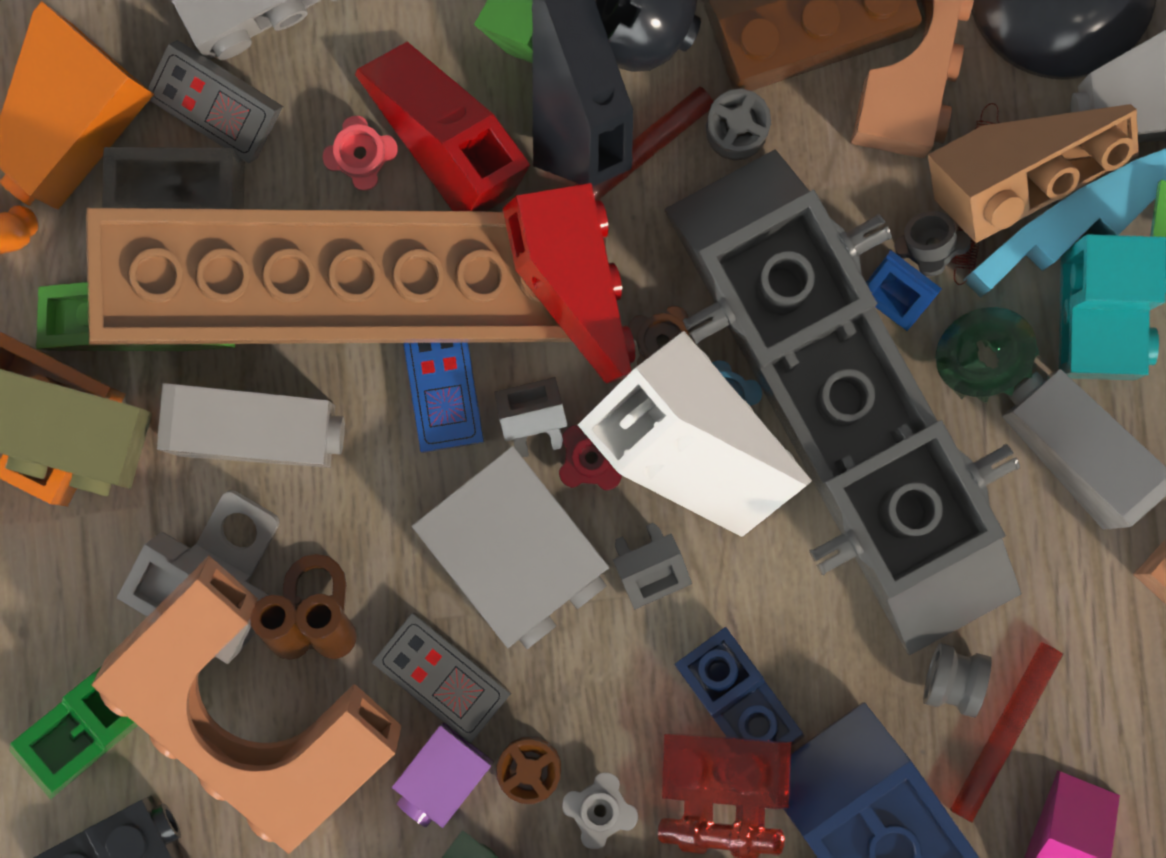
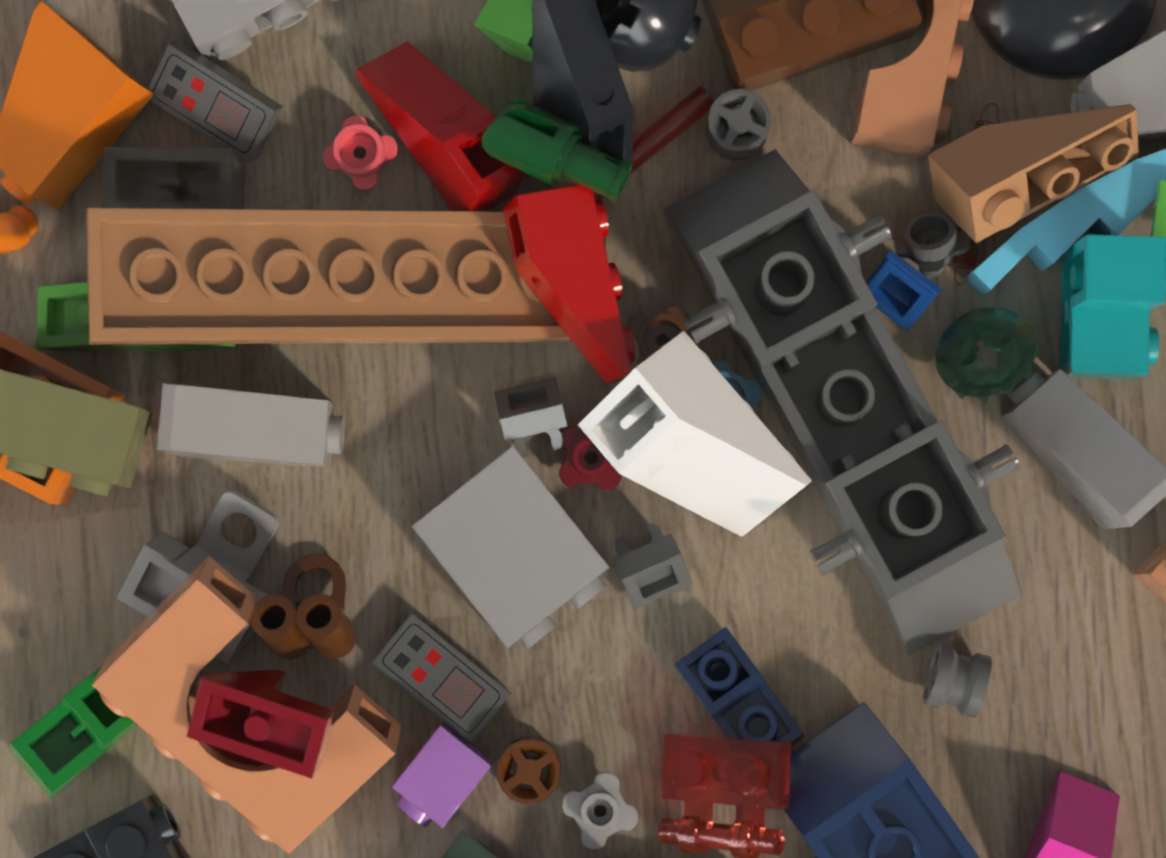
blue tile [403,343,484,453] -> none
clear red bar [950,642,1064,823] -> none
none -> dark red slope [186,670,335,779]
none -> dark green arm [482,98,633,203]

